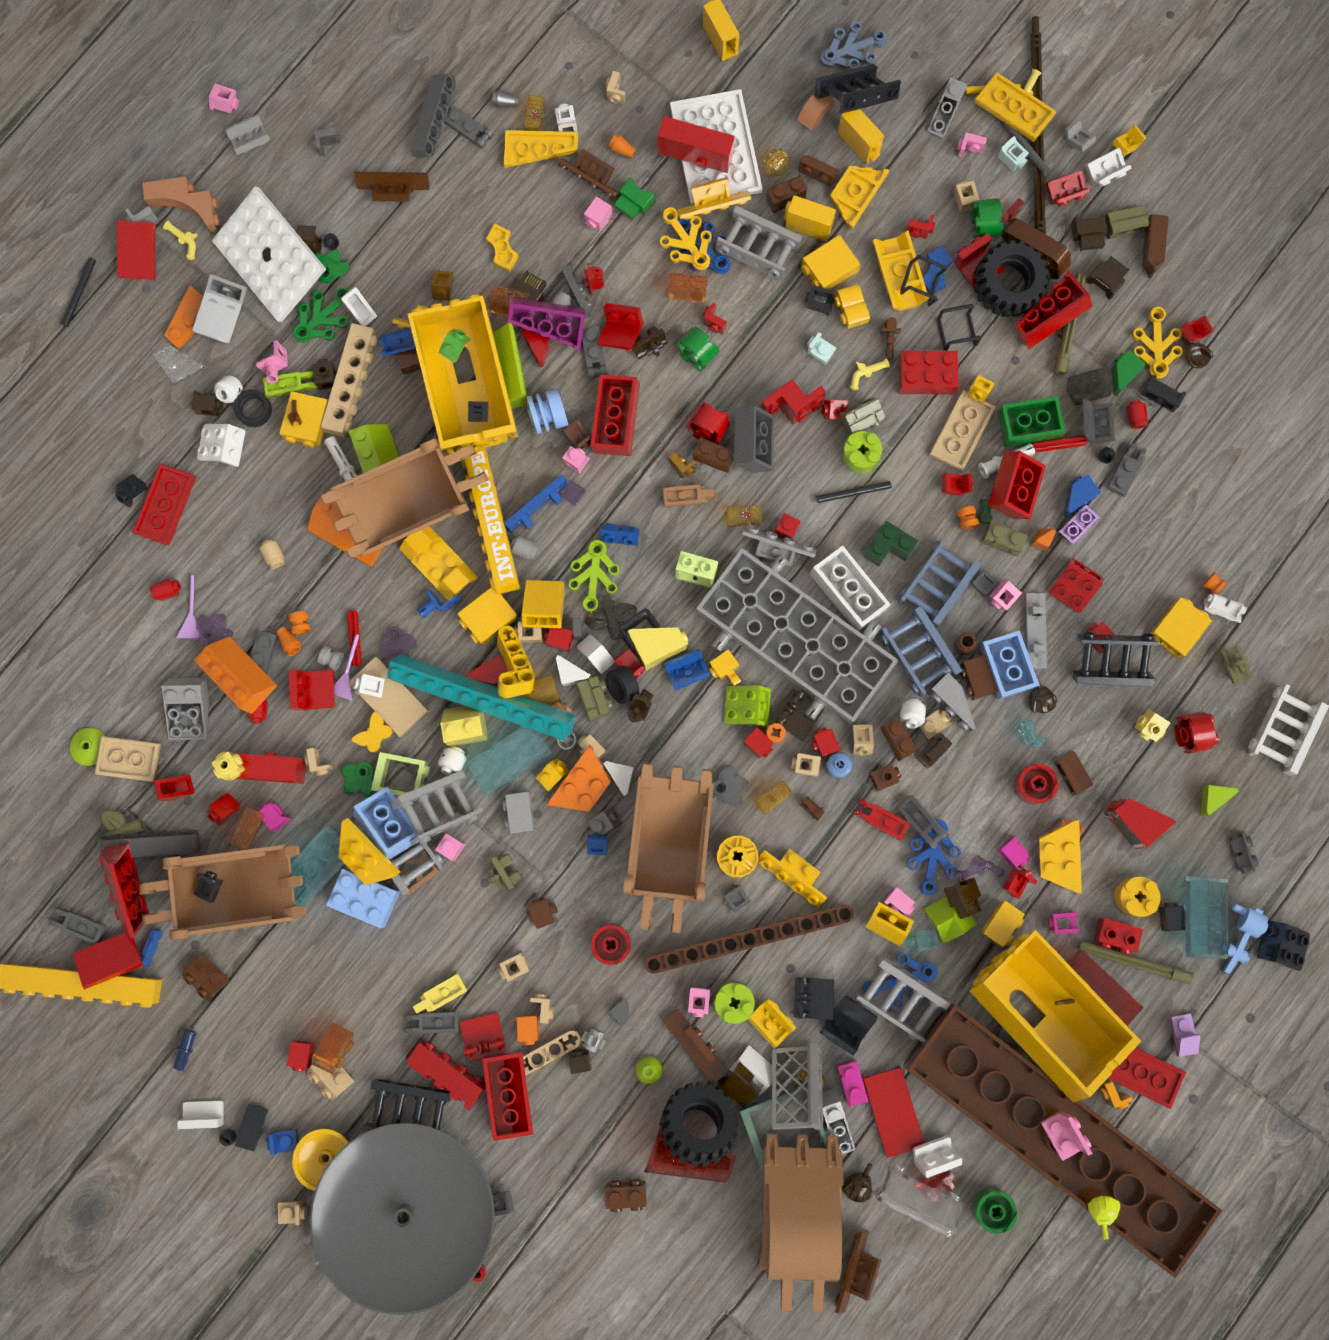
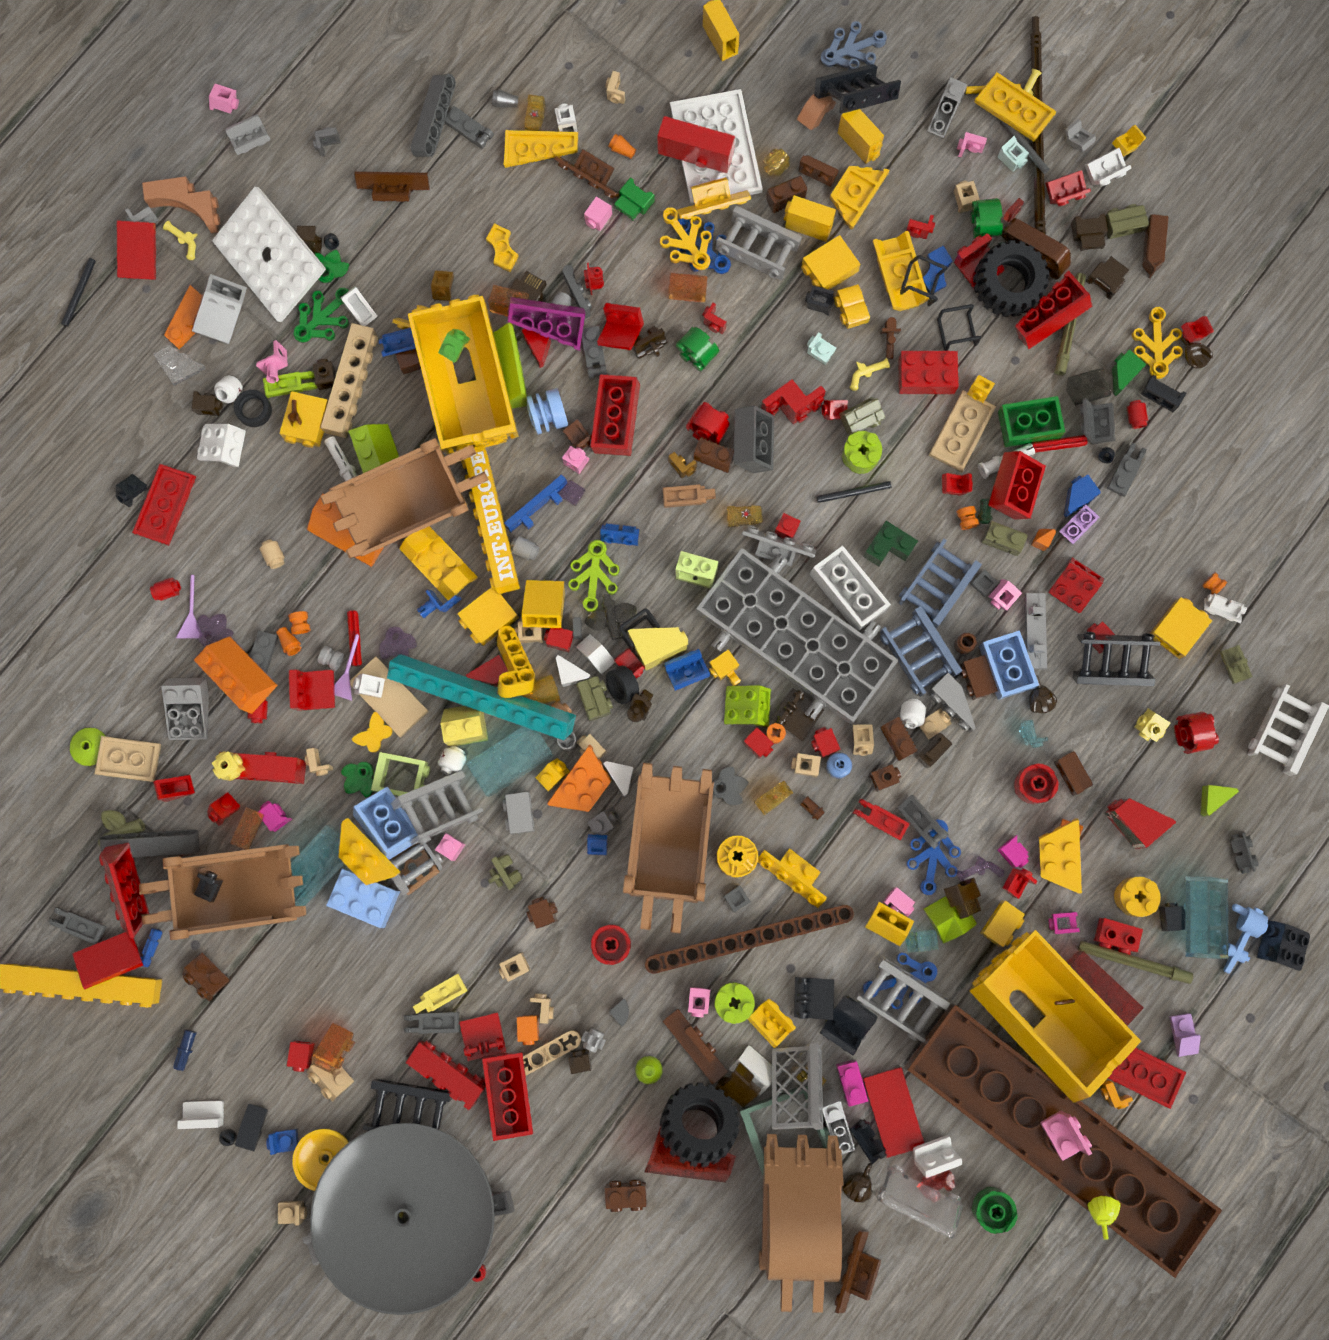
black tile [468,401,488,422] -> none
none -> black hinge [850,1119,887,1164]

